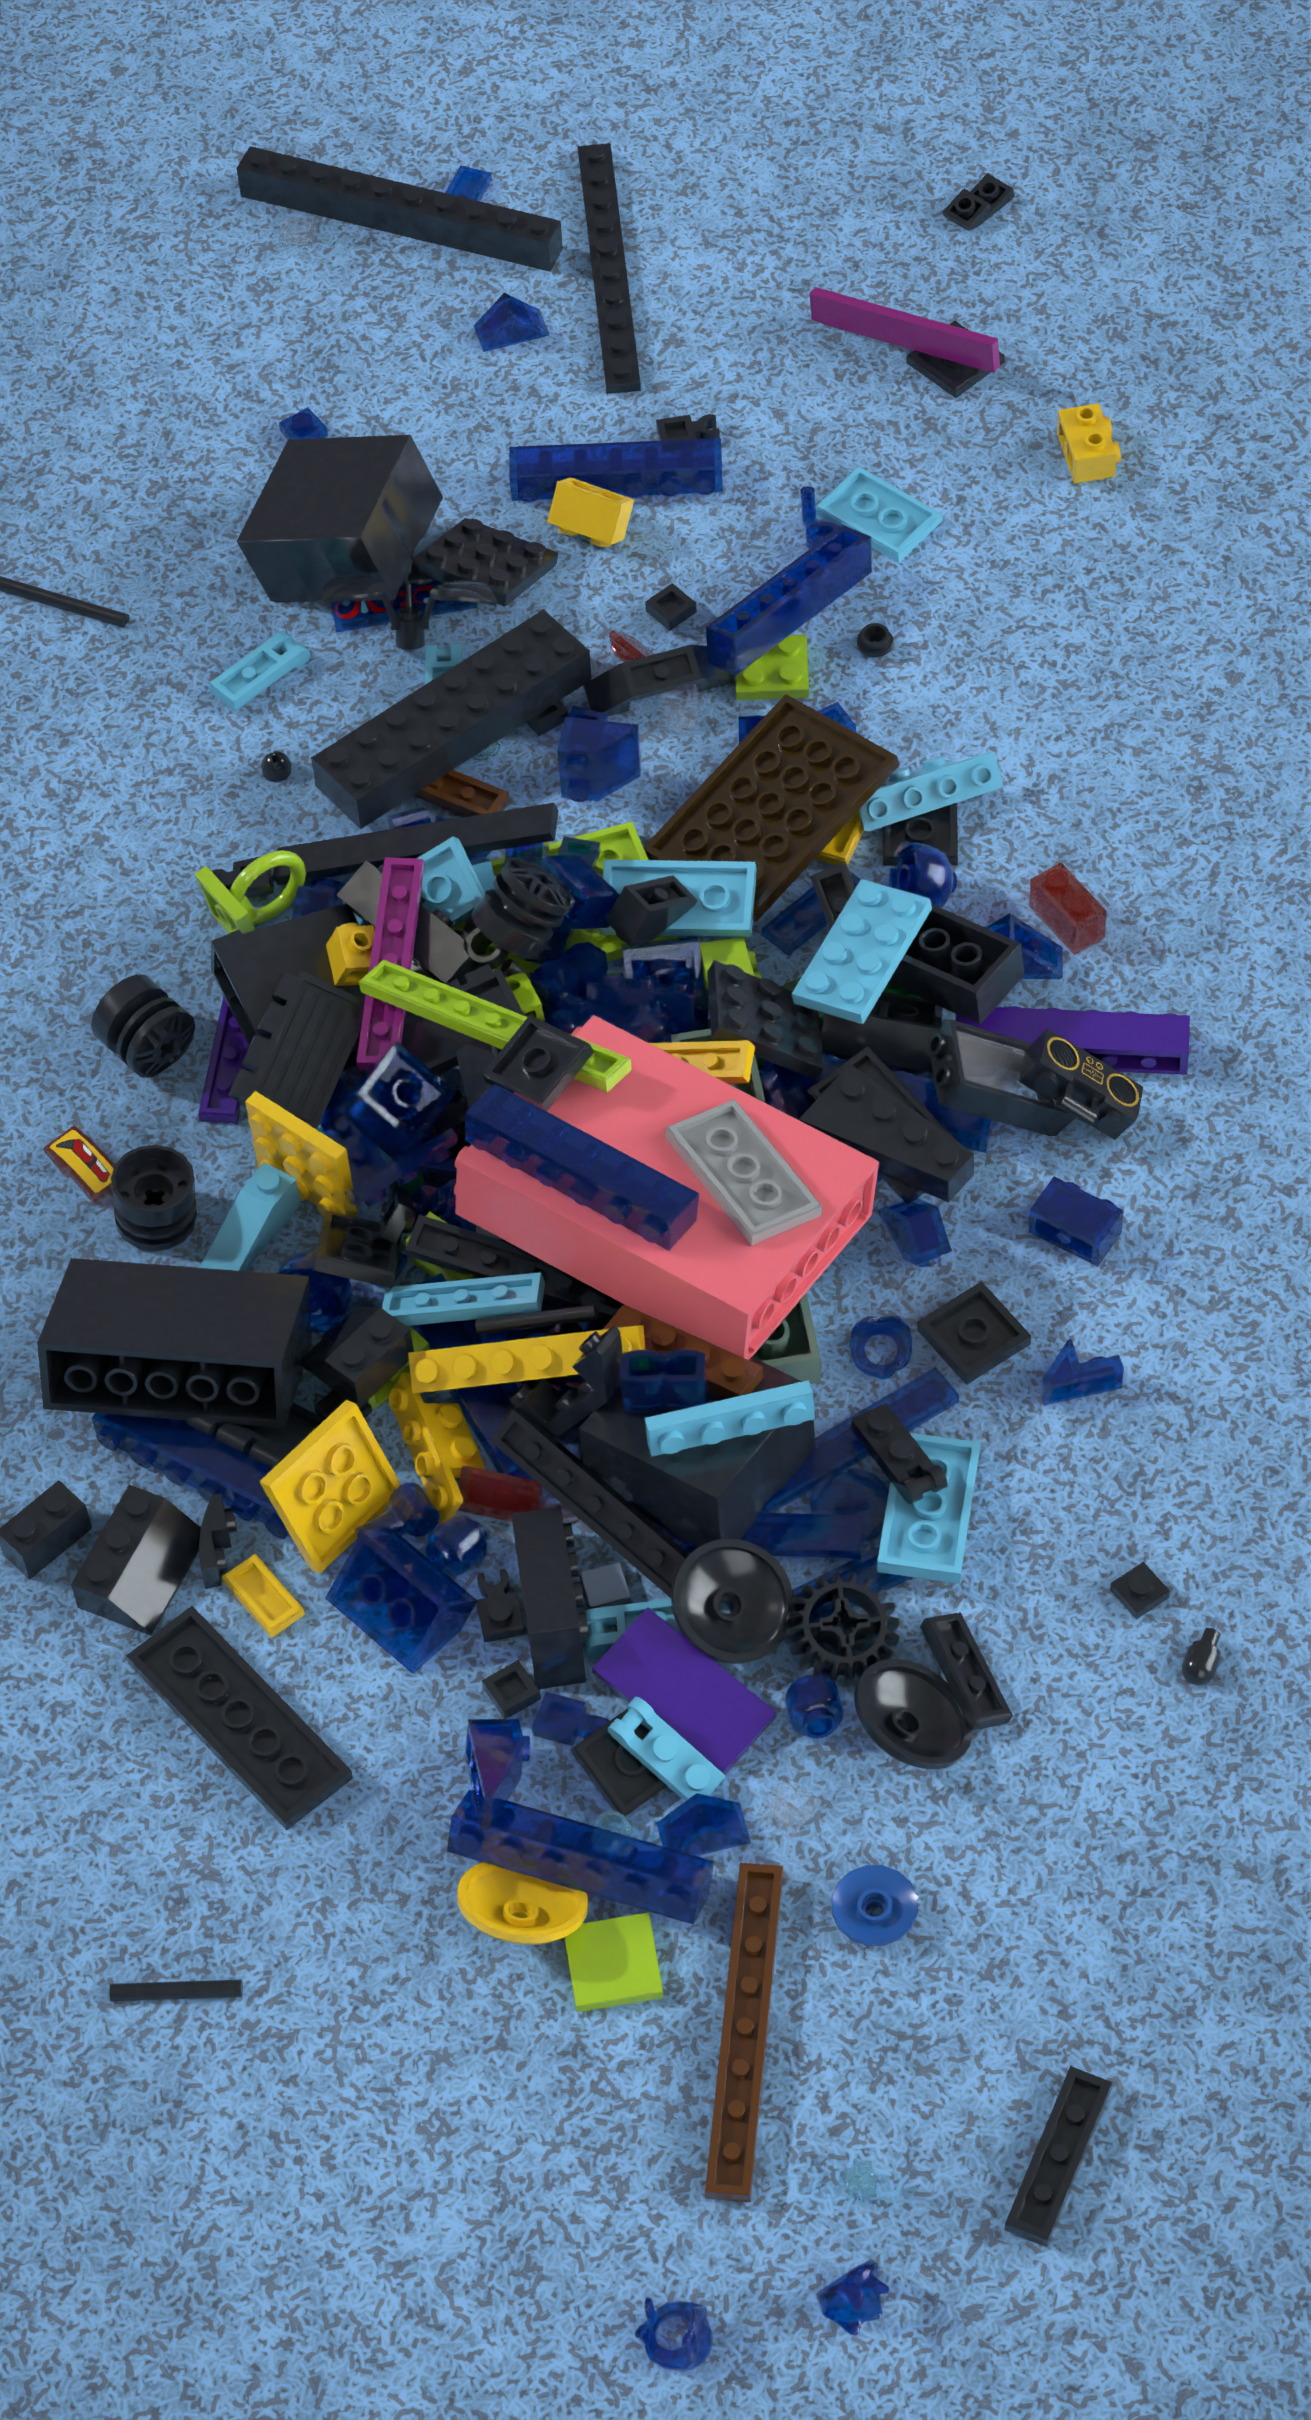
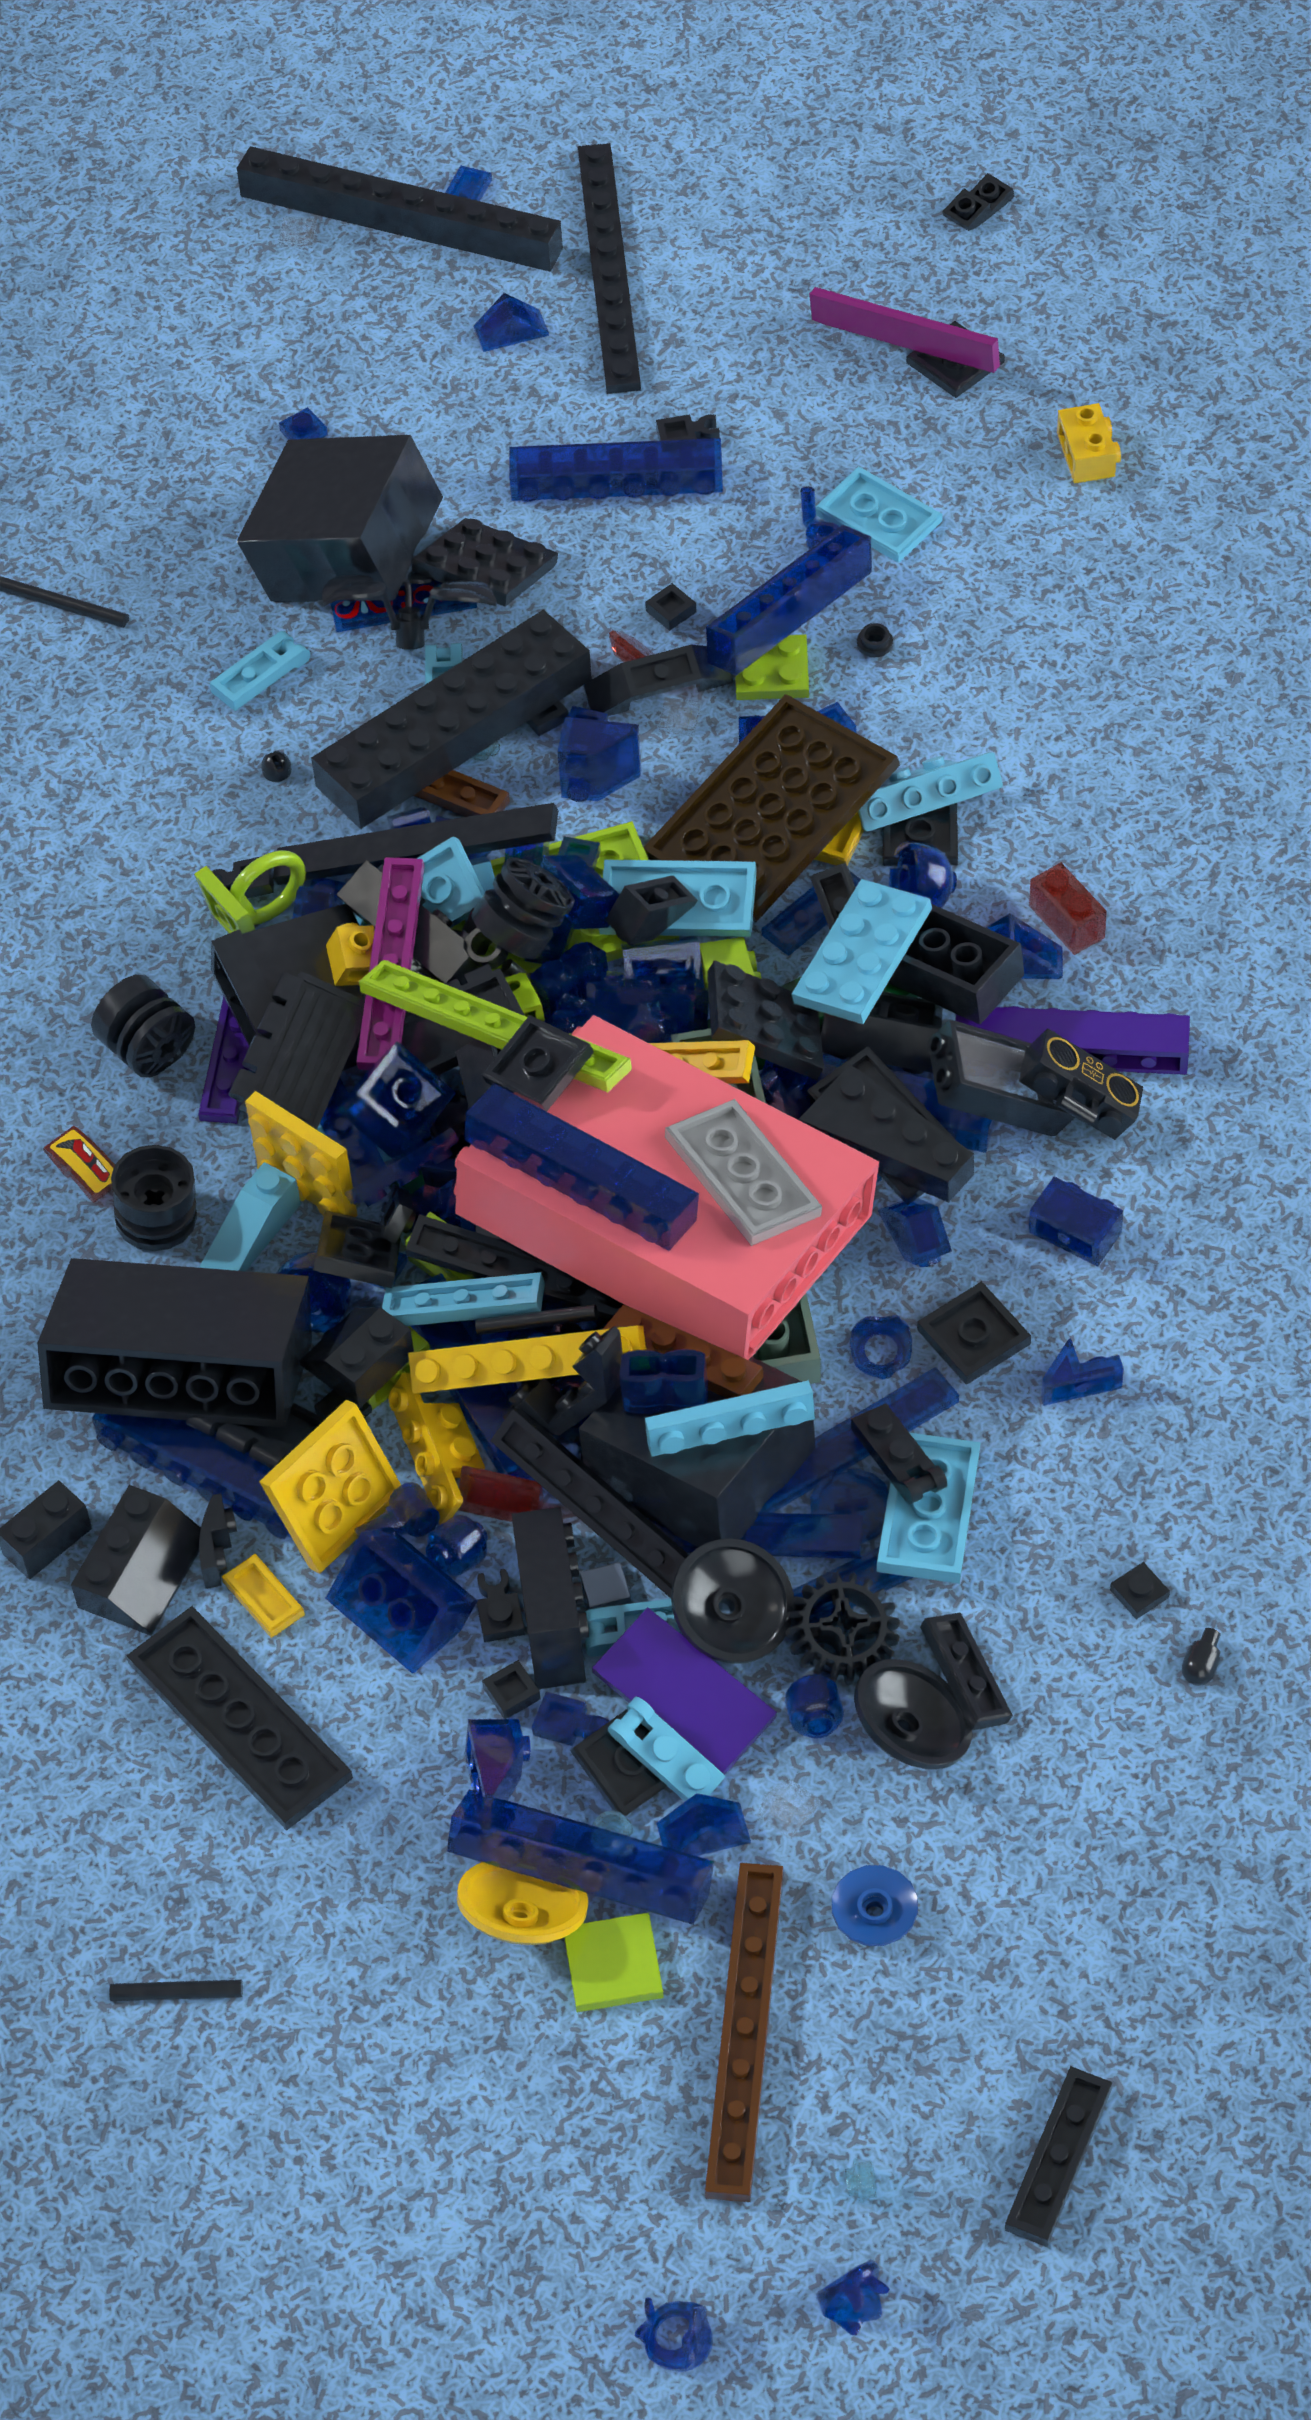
yellow brick [547,477,634,547] -> none

